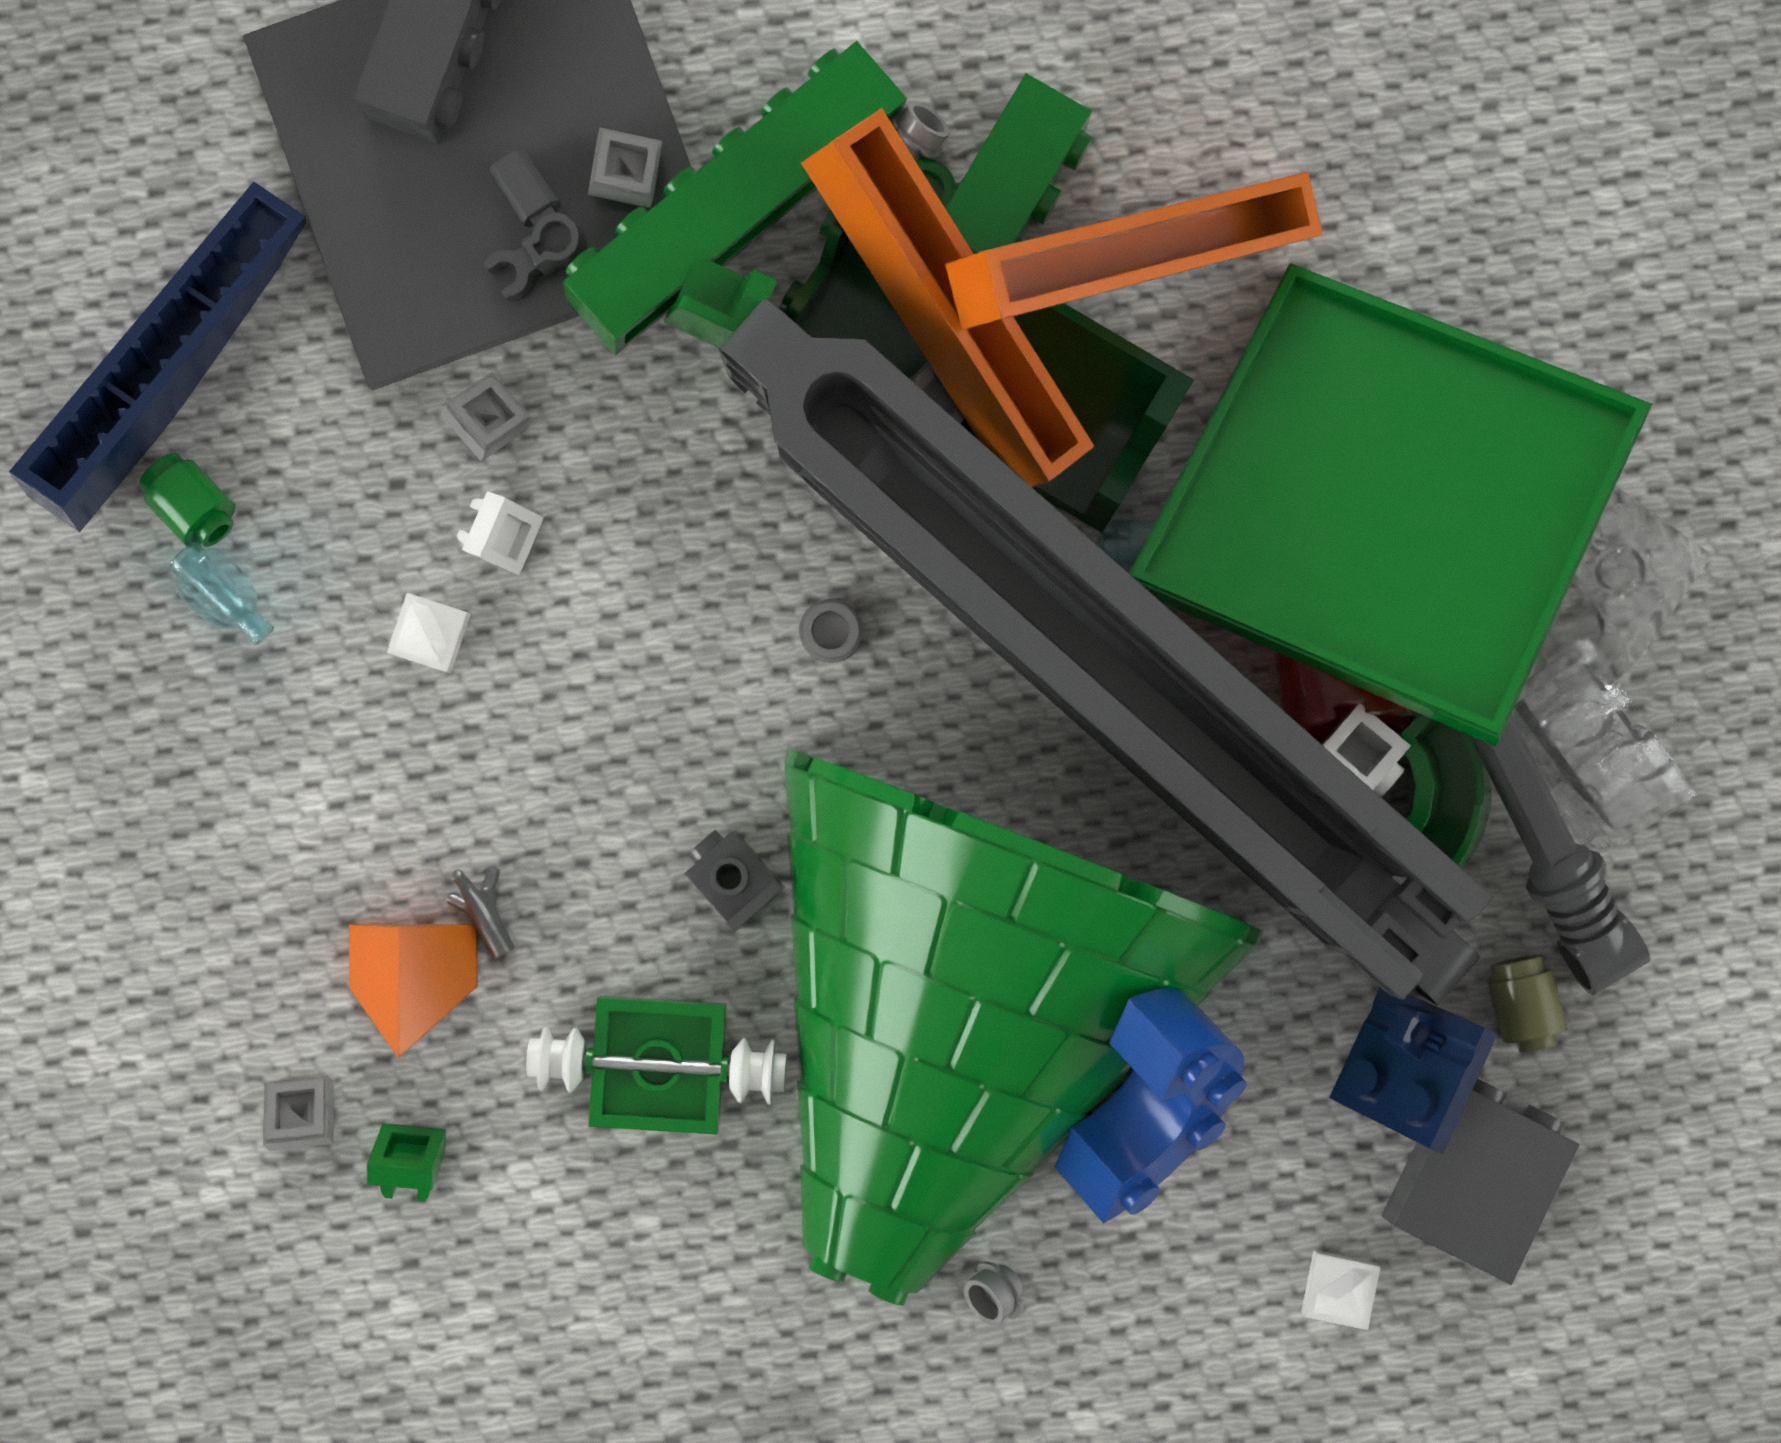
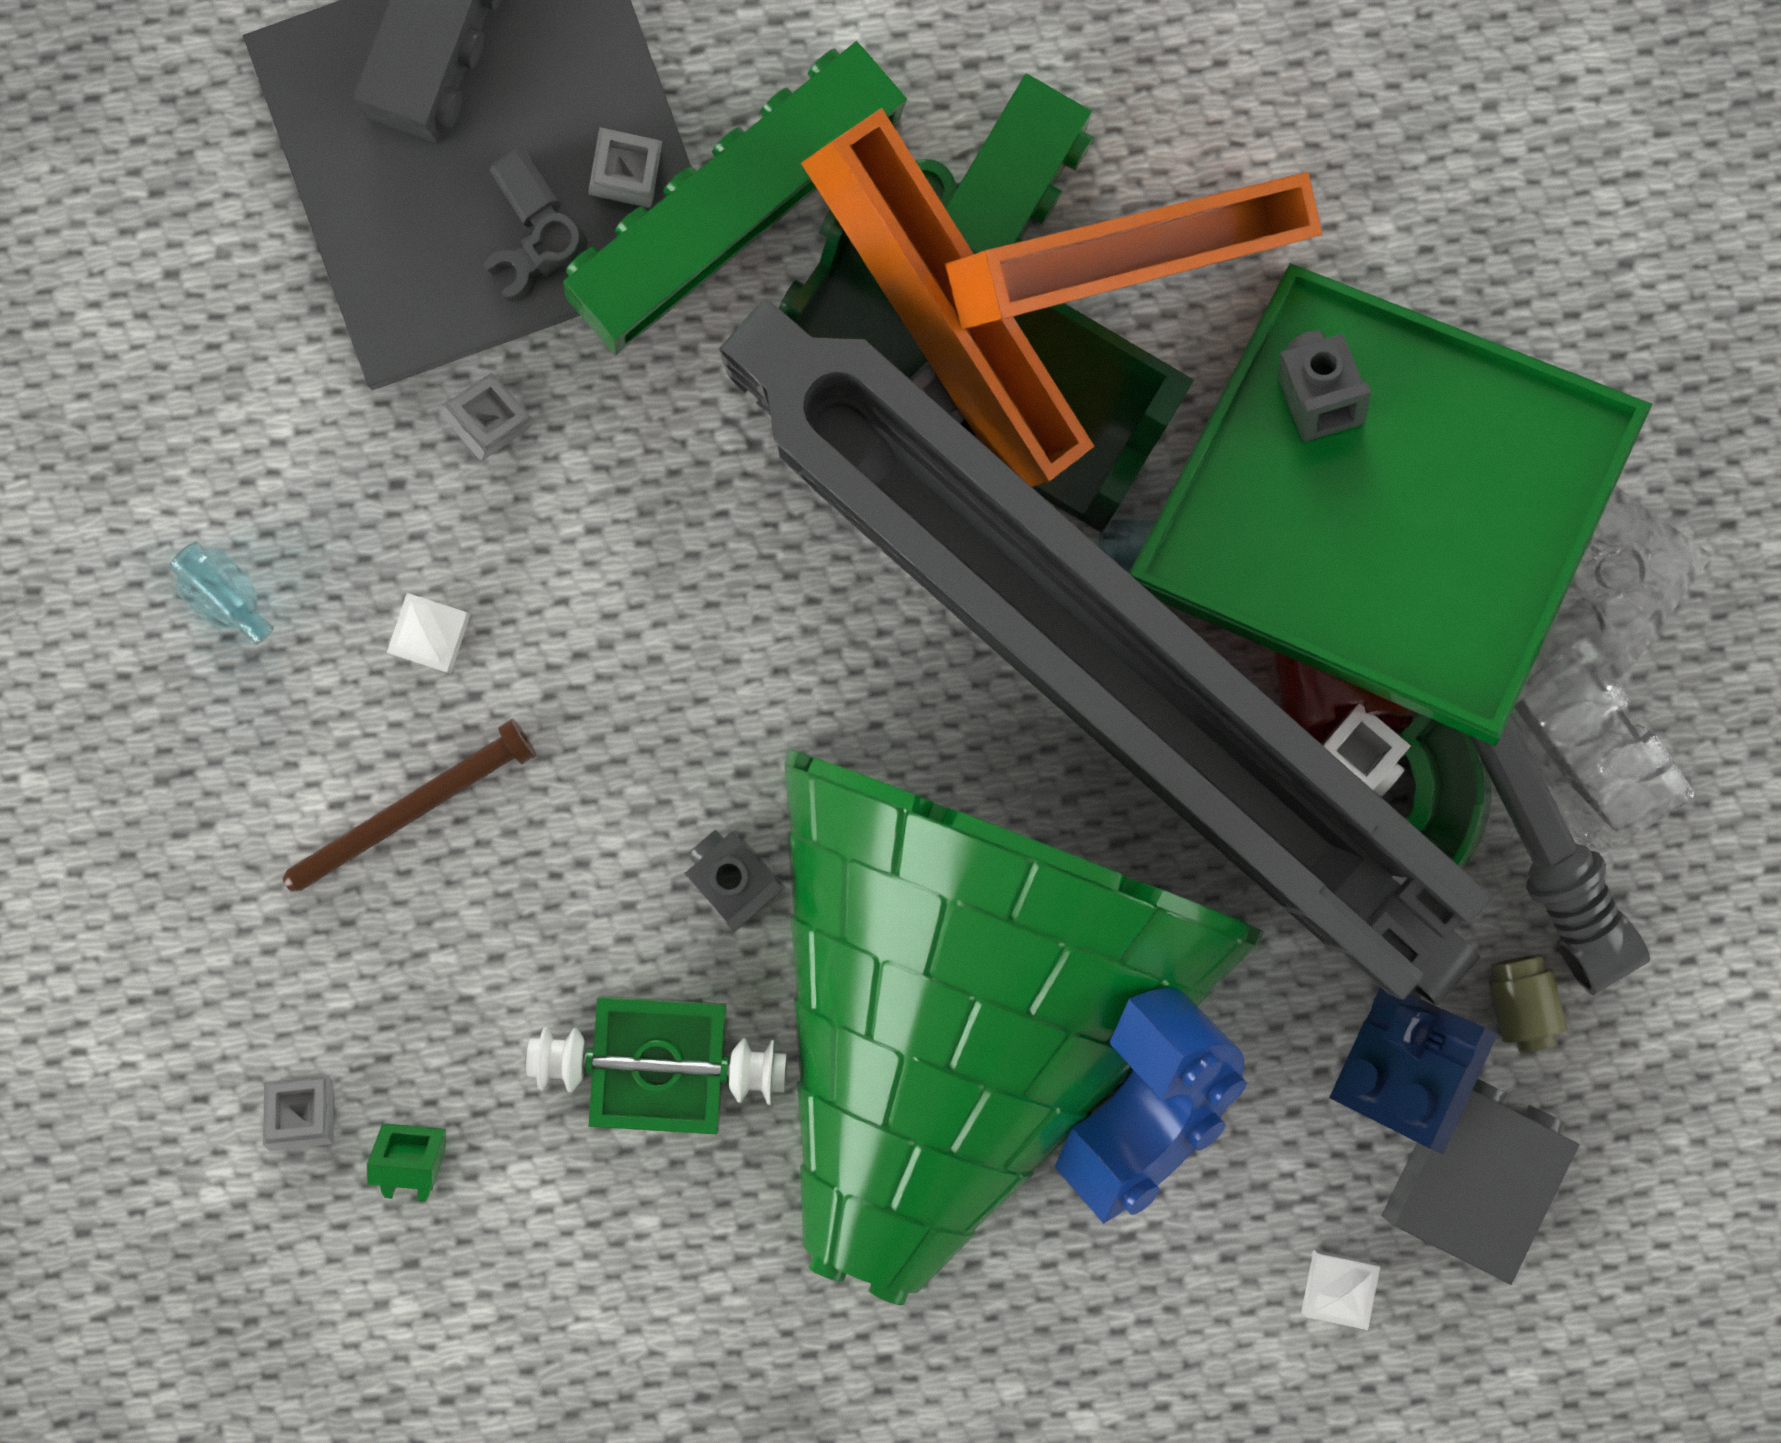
dark blue slope [9,181,307,532] -> none
green brick [139,453,235,547] -> none
orange slope [349,924,478,1059] -> none
flat silver bar [447,867,515,959] -> none
white tile [457,491,544,575] -> none
green panel [664,259,778,348] -> none
light grey tile [799,599,863,663] -> none
light grey plate [890,101,950,161] -> none
light grey plate [964,1261,1023,1325] -> none
none -> reddish brown bar [283,718,536,892]
none -> dark grey brick [1277,331,1371,442]

